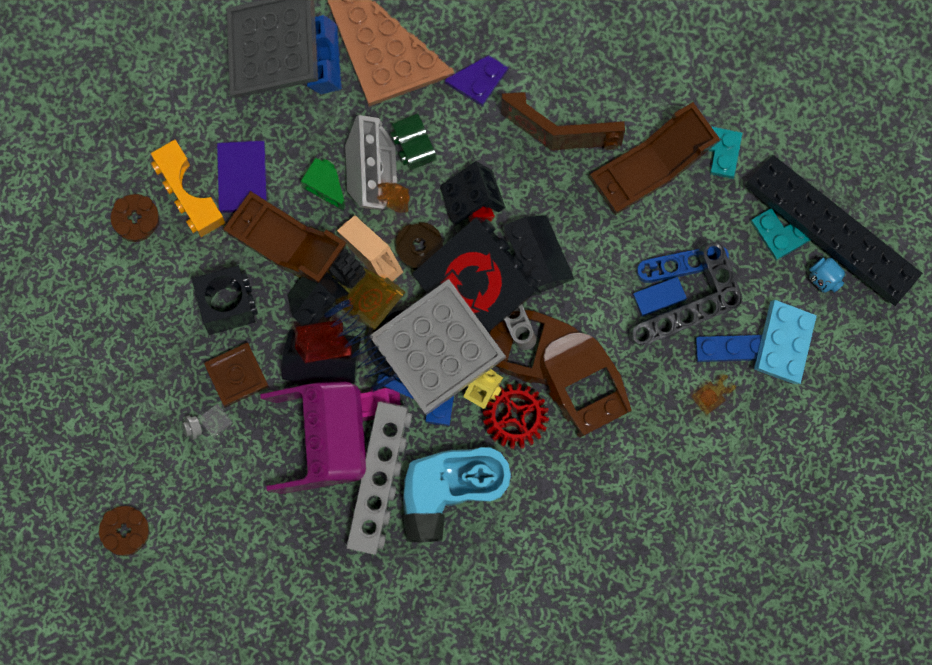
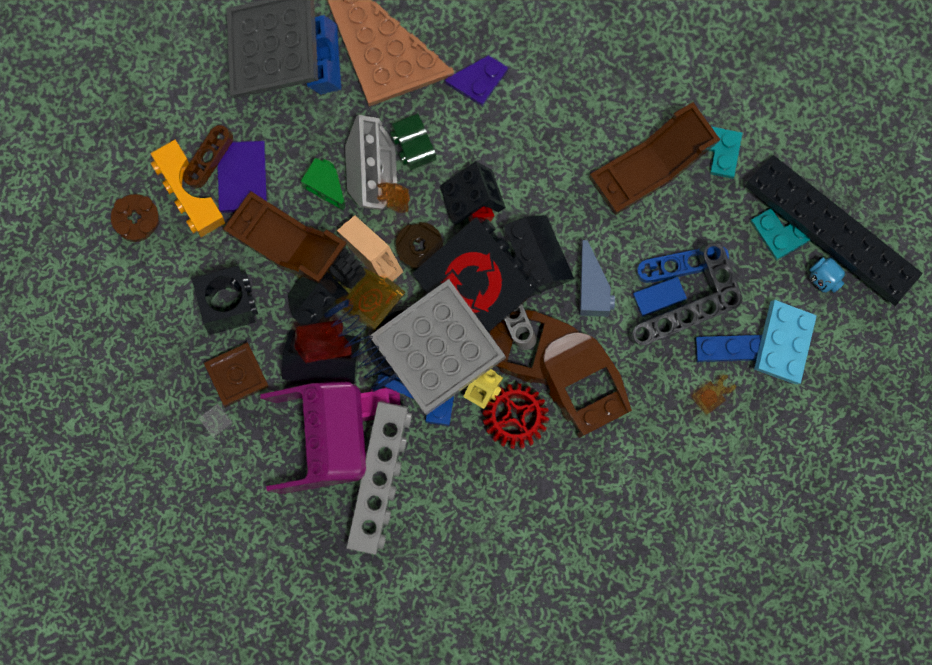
reddish brown plate [99,506,150,556] -> none
light grey plate [182,416,202,440] -> none
medium azure piece [403,447,511,543] -> none
reddish brown windscreen [501,92,625,151] -> none
none -> reddish brown beam [183,125,233,189]
none -> sand blue slope [580,240,615,317]

